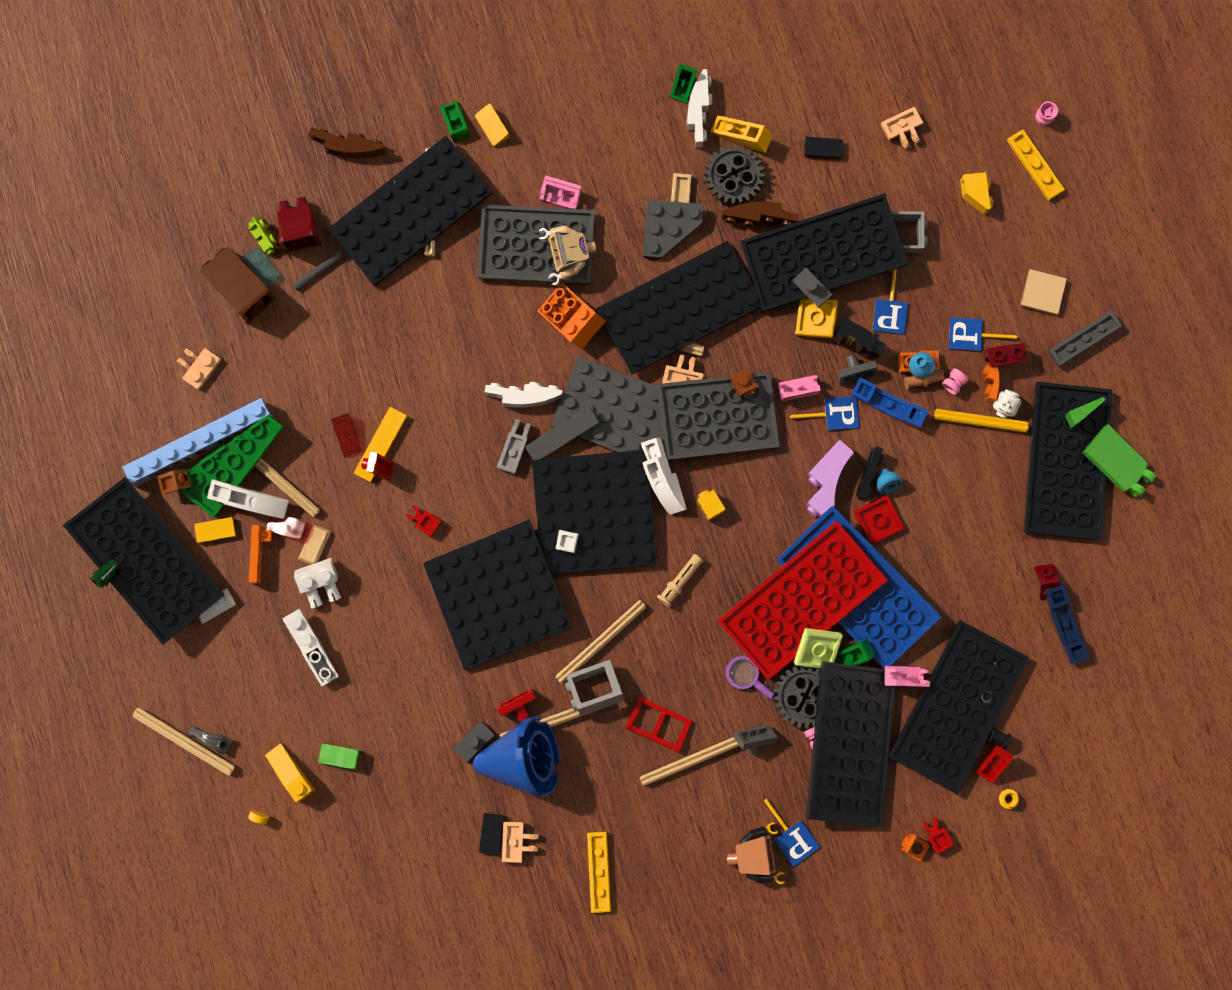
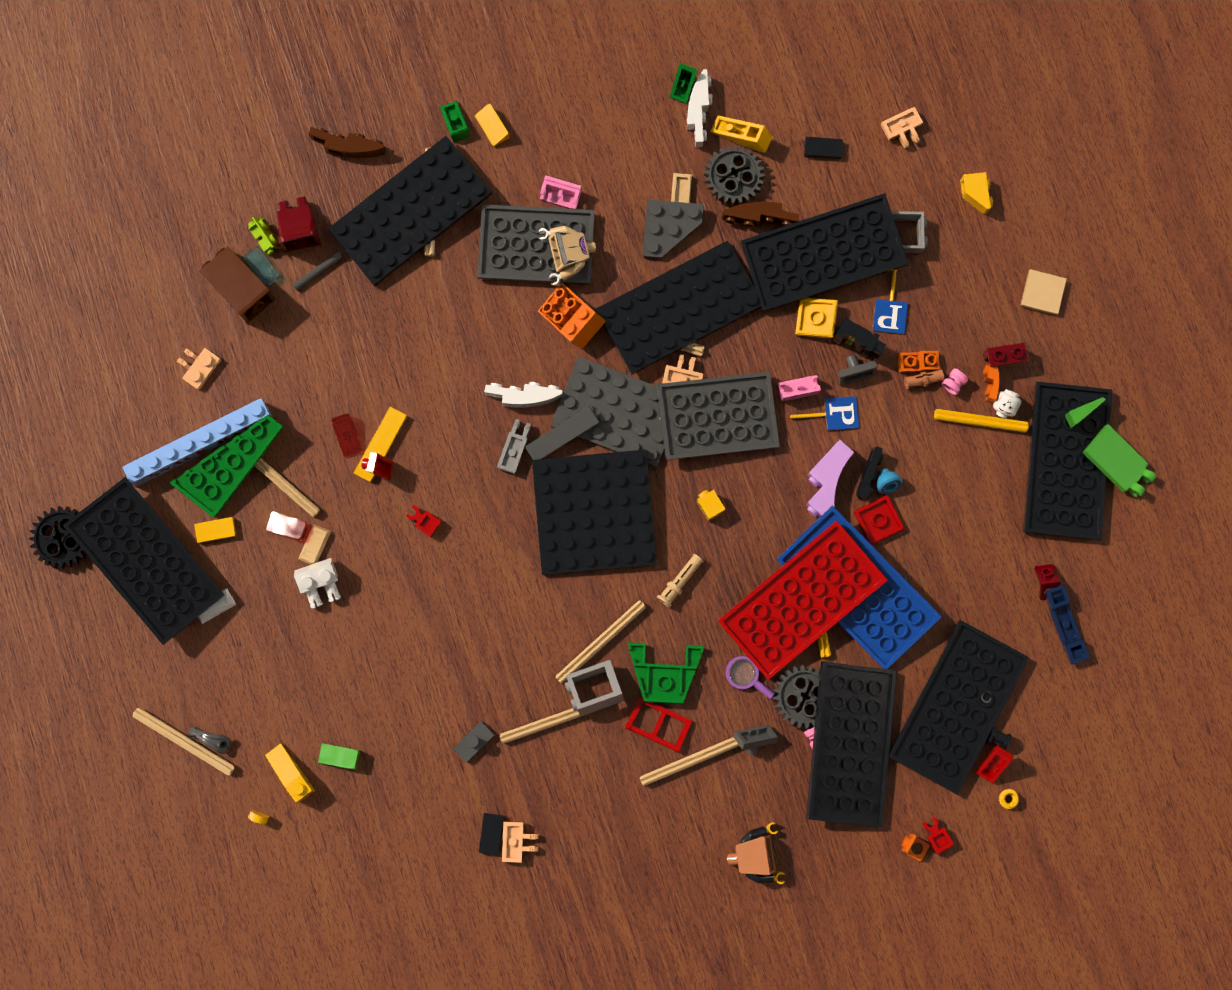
dark green cone [90,560,120,589] -> none
dark orange bracket [157,469,191,495] -> none
white slope [207,479,289,519] -> none
orange hinge [249,525,272,585] -> none
white slope [282,608,339,686] -> none
black plate [423,519,572,671] -> none
blue cone [473,716,560,797] -> none
red tile [496,688,536,721] -> none
white tile [556,530,579,553] -> none
yellow tile [587,832,611,913] -> none
white slope [641,437,687,515] -> none
dark orange bracket [729,368,759,398] -> none
blue piece [764,799,820,867] -> none
dark grey tile [792,268,832,309] -> none
yellowish green tile [794,628,843,668] -> none
green slope [834,638,875,666] -> none
blue slope [851,378,929,428] -> none
bright pink hinge [885,666,930,687] -> none
dark azure brick [909,352,936,378] -> none
blue piece [948,317,1018,351] -> none
yellow tile [1007,129,1065,201] -> none
bright pink wheel [1035,102,1058,125] -> none
dark grey plate [1047,310,1122,367] -> none
none -> black gear [29,506,86,569]
none -> green wing [628,642,704,704]

